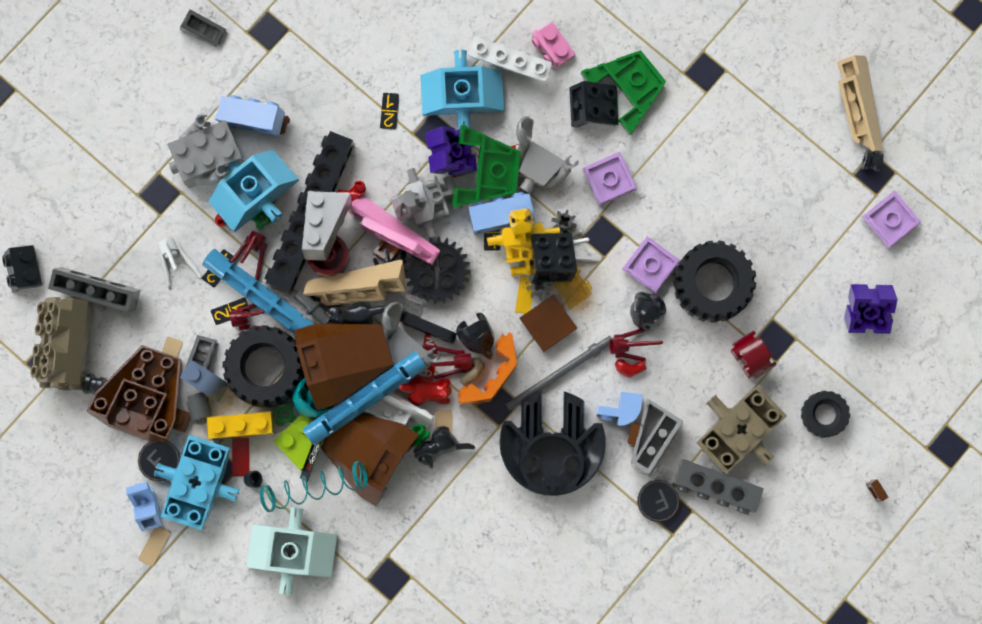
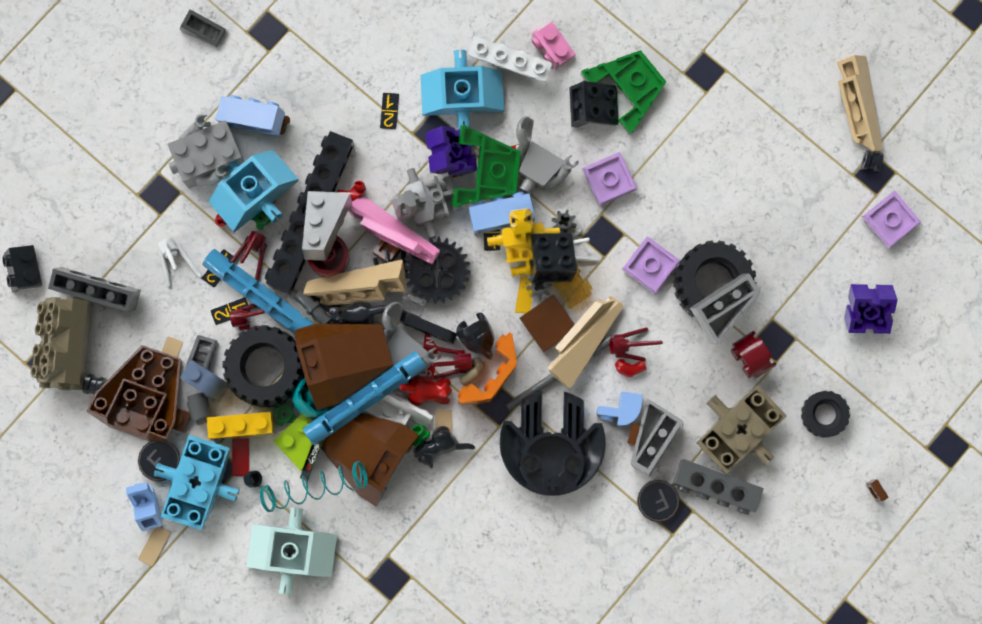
black helmet [630,292,666,331] -> none
none -> tan wedge [547,296,623,388]
none -> light grey wedge [690,274,760,345]

